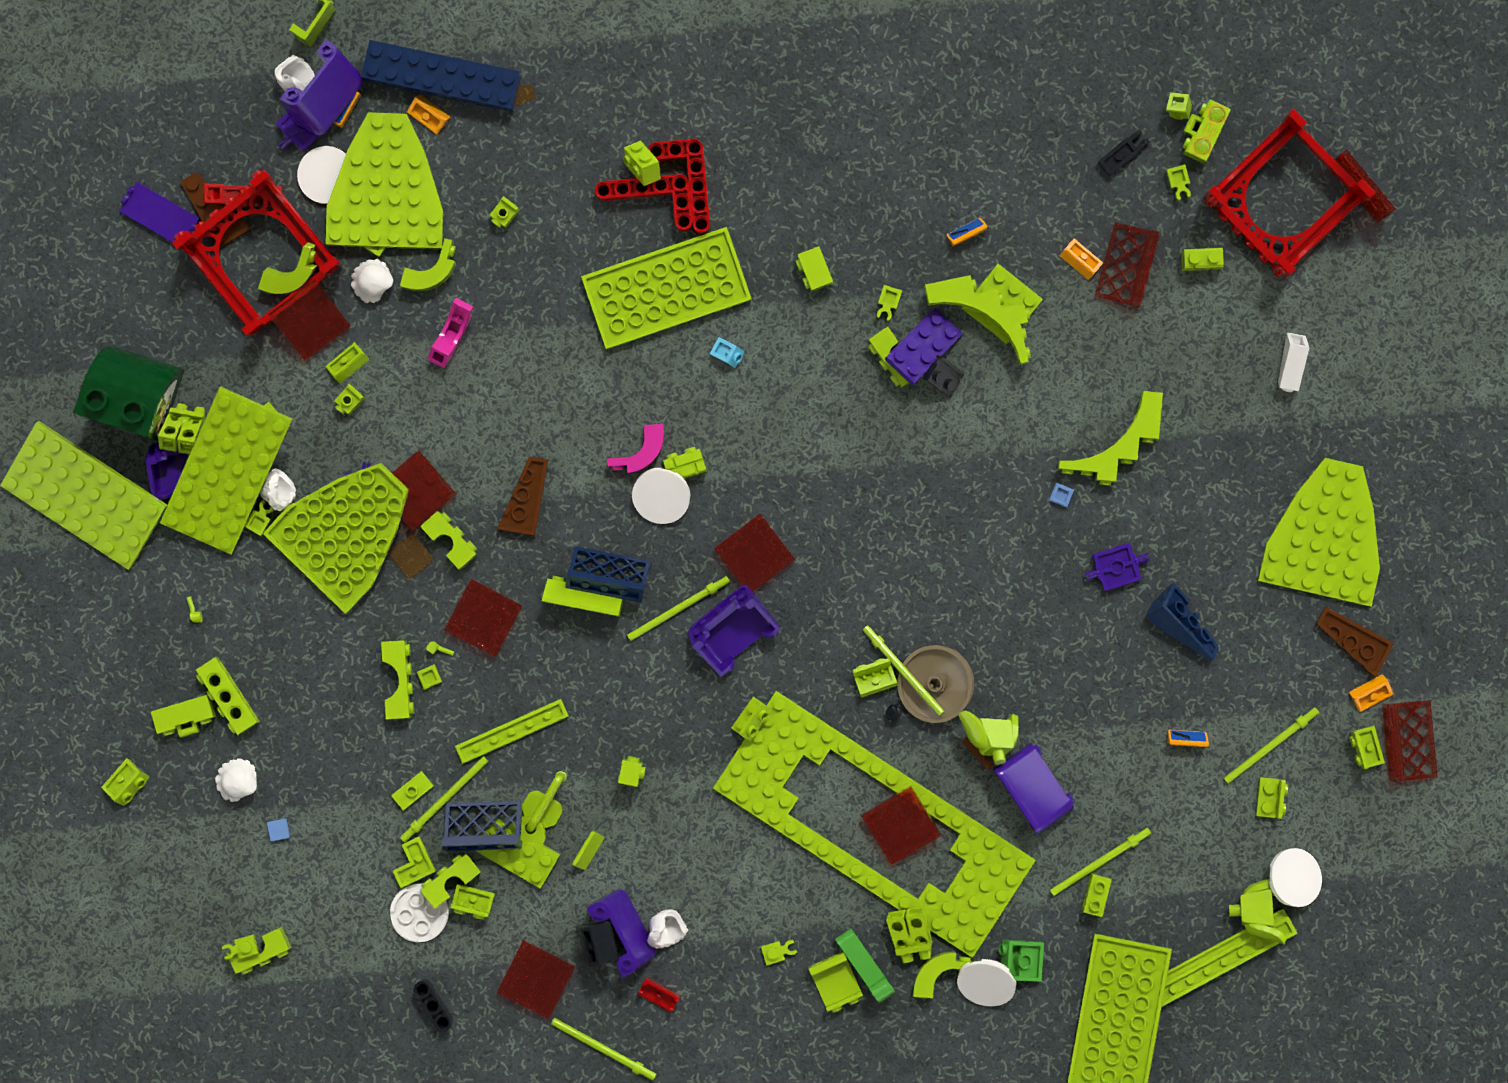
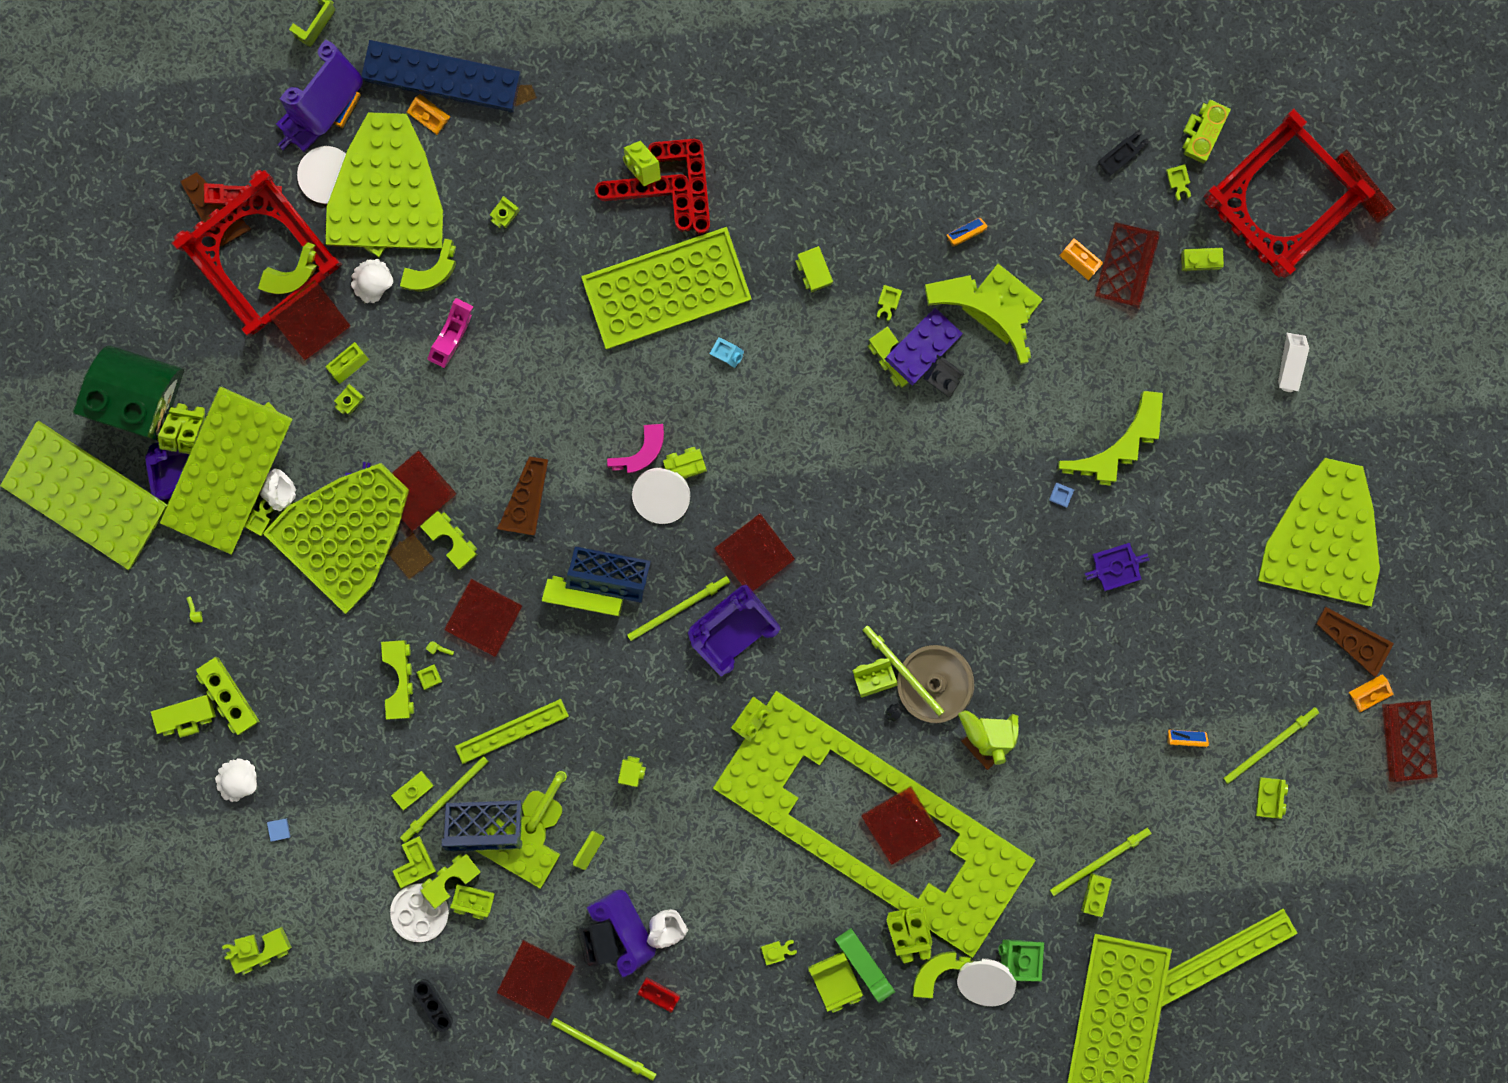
lime bracket [101,758,149,806] -> none
dark purple brick [119,182,200,242] -> none
white hair [274,55,315,91] -> none
dark purple windscreen [992,743,1075,835] -> none
dark blue wedge [1146,583,1219,661] -> none
lime brick [1166,92,1192,120] -> none
lime torso [1229,878,1287,945] -> none
white tile [1269,848,1322,907] -> none
lime bracket [1349,726,1385,770] -> none

